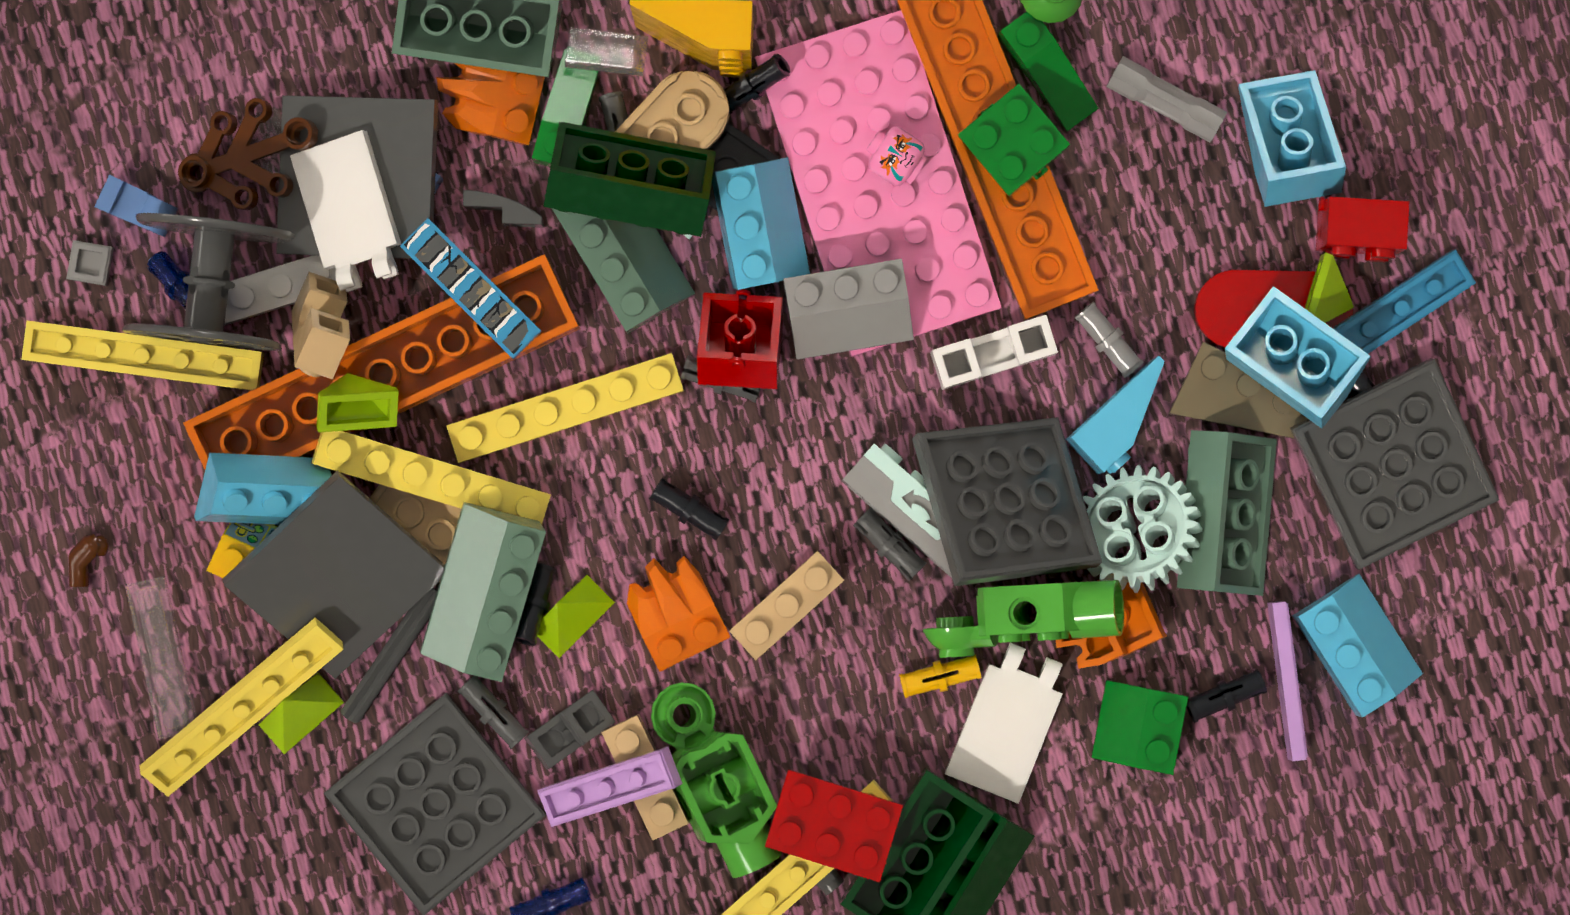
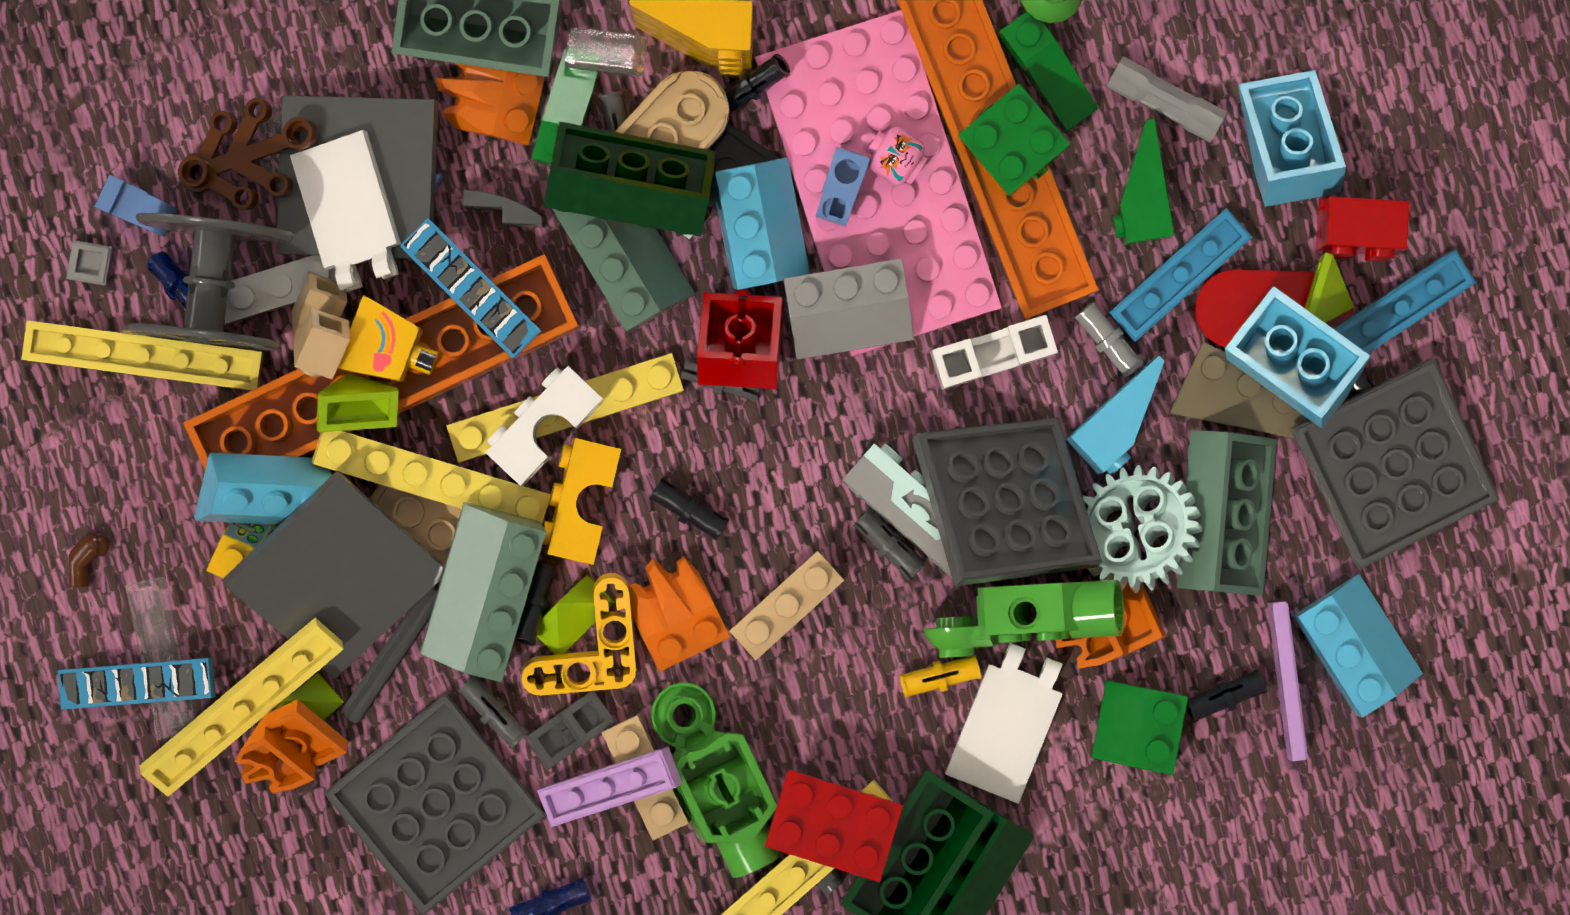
none -> tile [58,657,216,710]
none -> orange plate [234,699,348,794]
none -> yellow torso [338,296,438,382]
none -> white arch [486,366,605,486]
none -> yellow beam [521,573,636,696]
none -> yellow arch [542,438,621,565]
none -> medium blue leg [815,147,871,227]
none -> dark azure tile [1108,208,1252,342]
none -> green slope [1112,118,1174,246]

